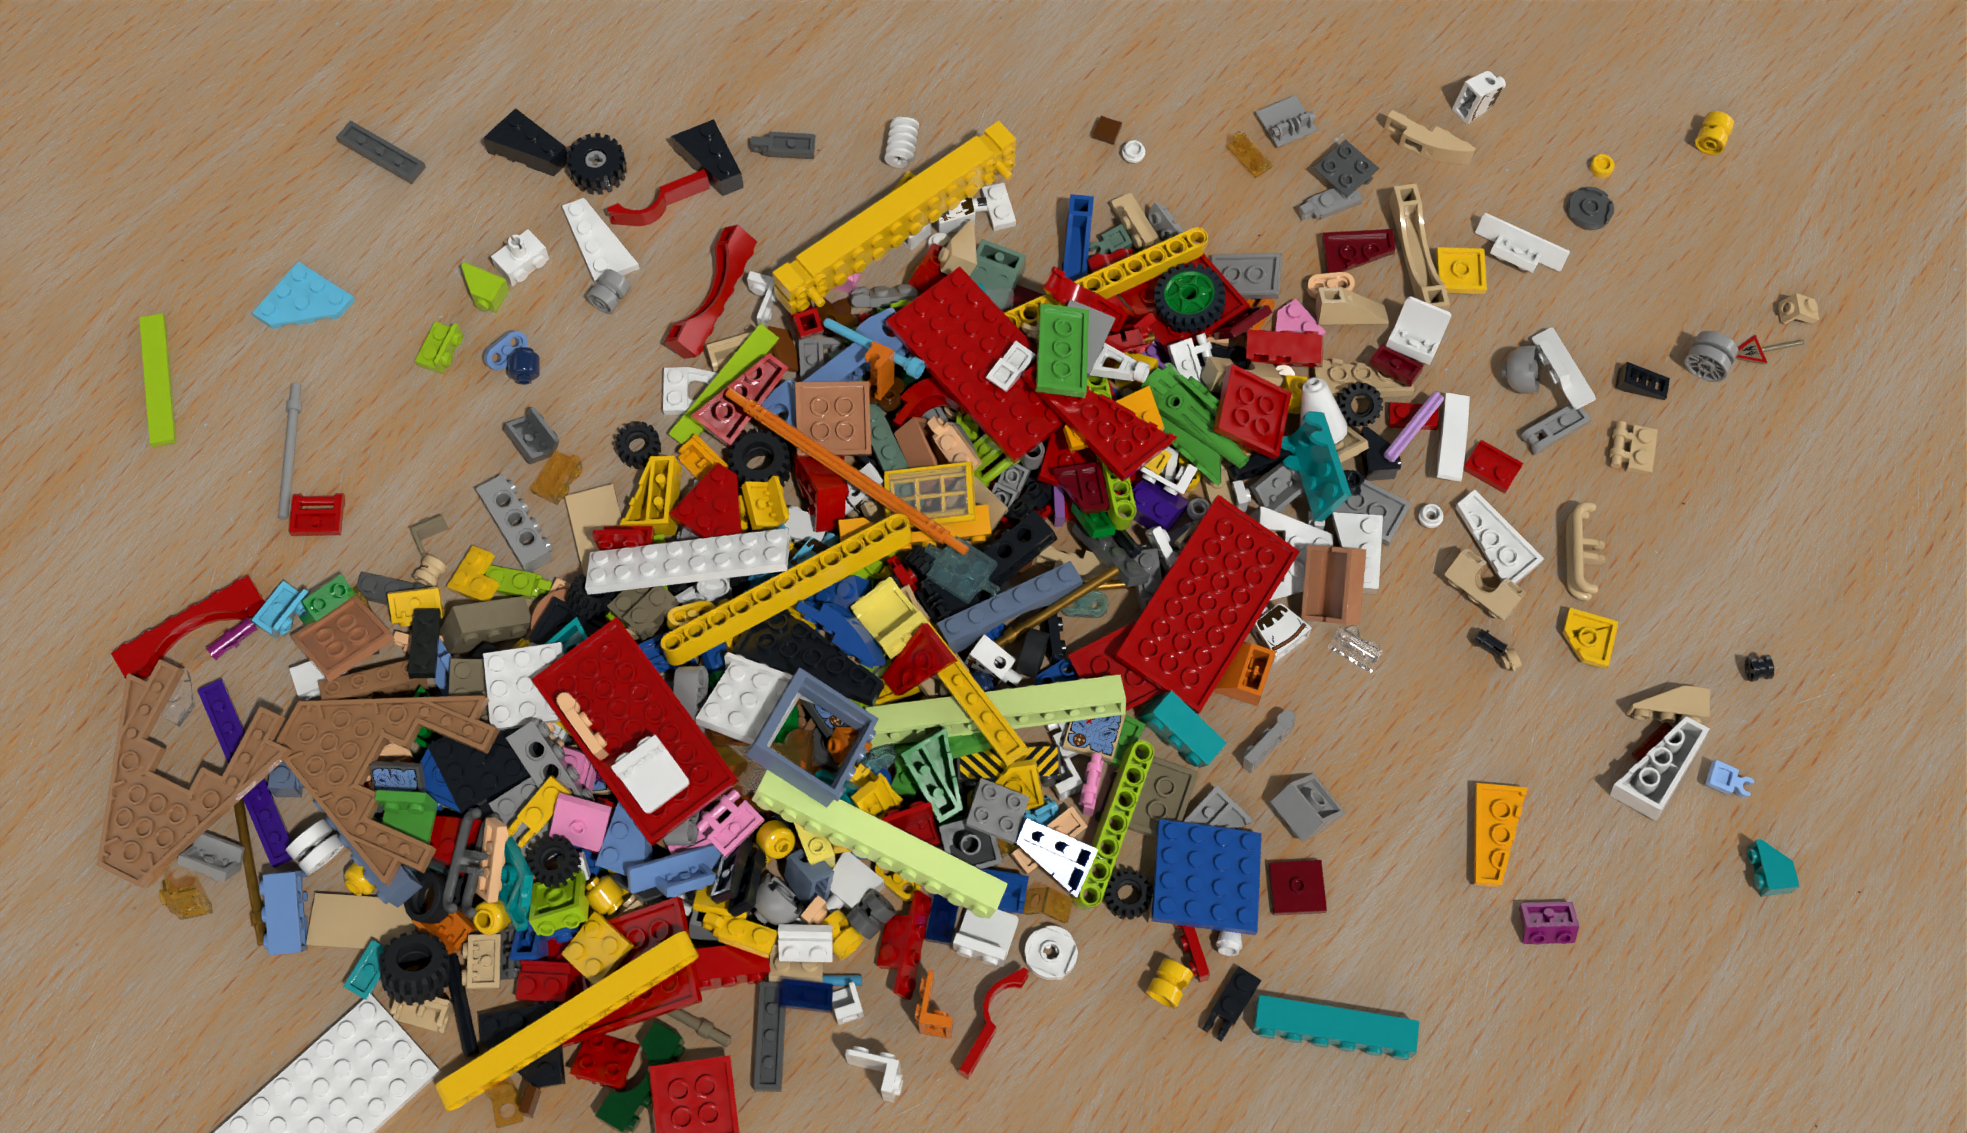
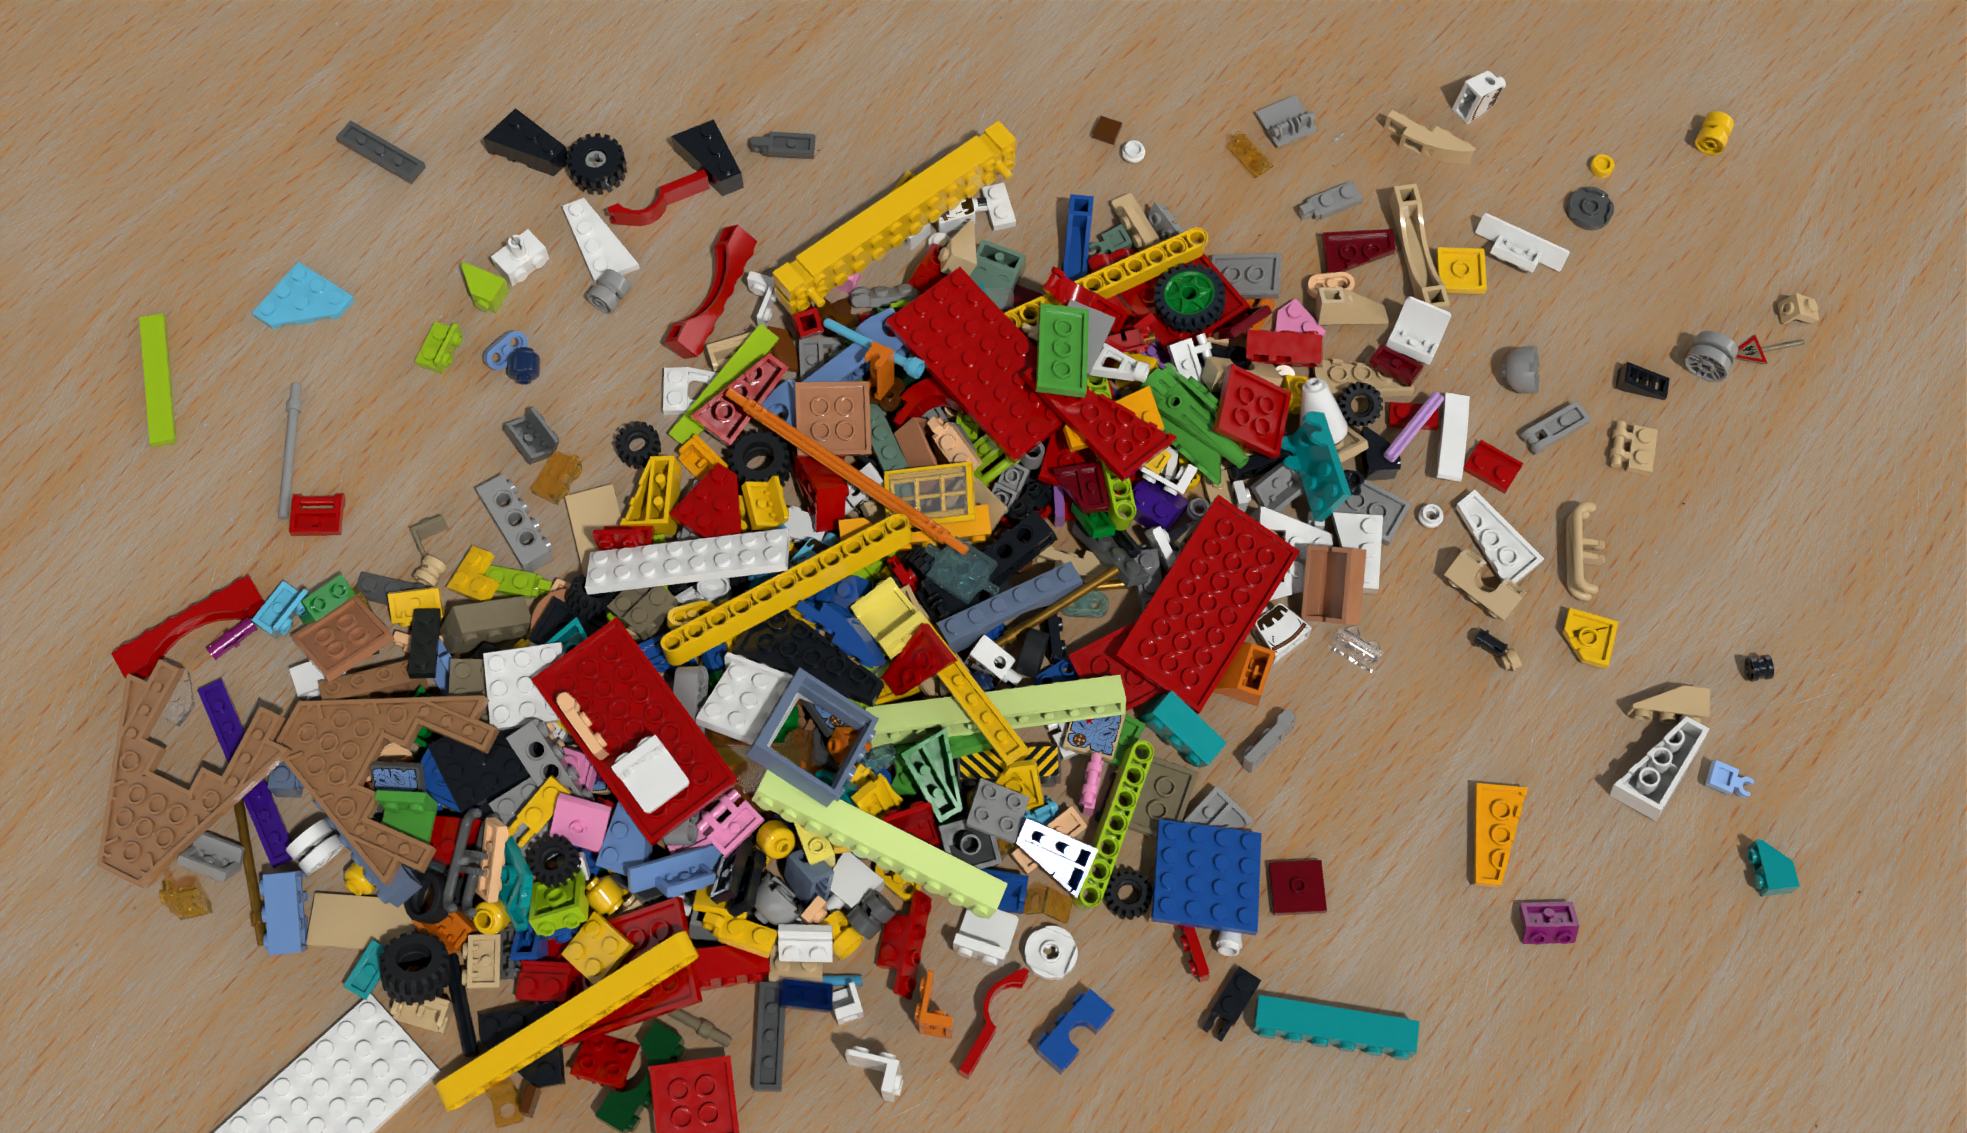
white piece [885,116,919,168] -> none
clear blue plate [925,894,959,946] -> none
white slope [986,341,1036,392] -> none
white panel [1052,757,1083,801] -> none
yellow wheel [1146,958,1194,1009] -> none
light grey slope [1271,773,1346,842] -> none
dark grey hinge [1313,139,1379,197] -> none
white bracket [1532,327,1596,410] -> none
clear red axle [1632,722,1673,762] -> none
none -> blue arch [1036,989,1115,1075]

